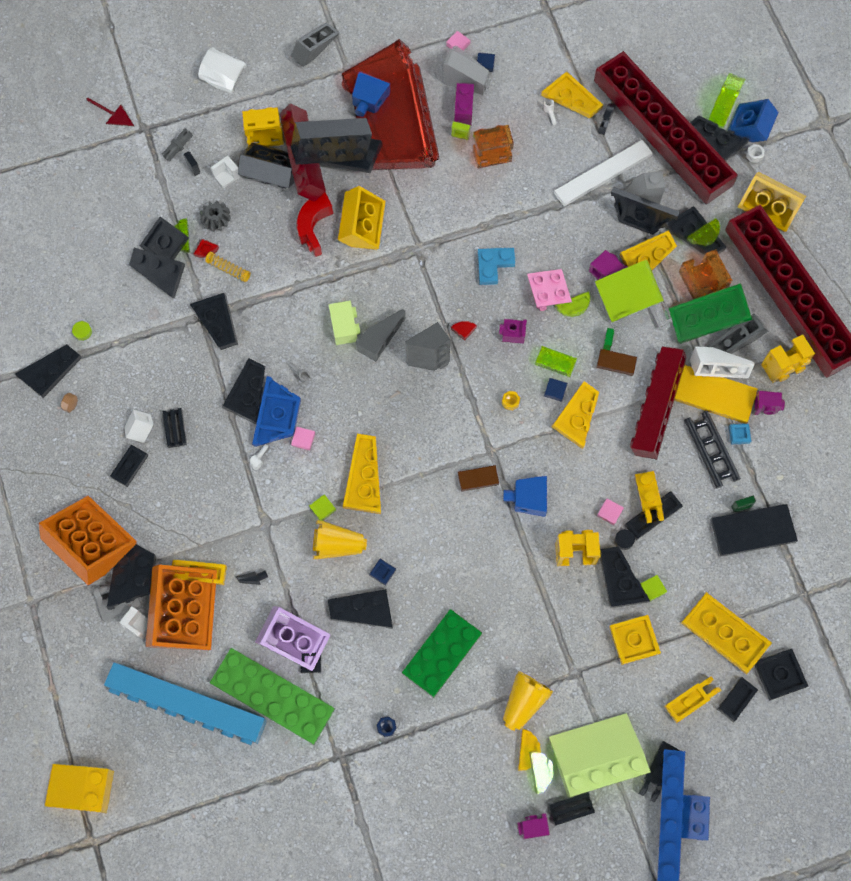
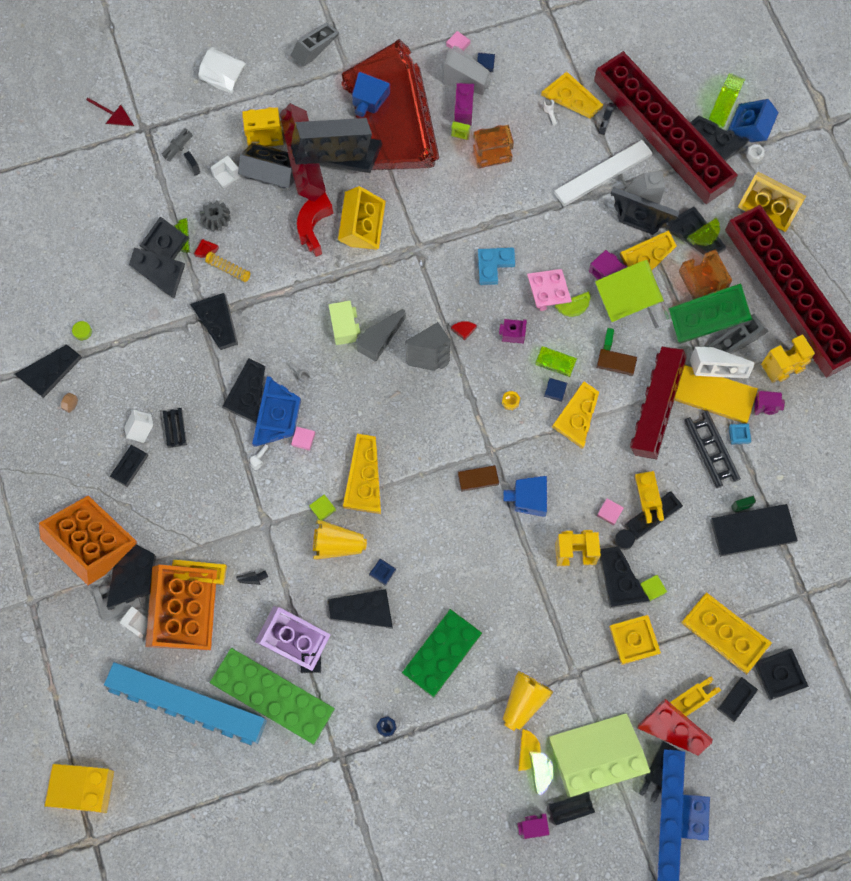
none -> red wing [637,699,713,756]

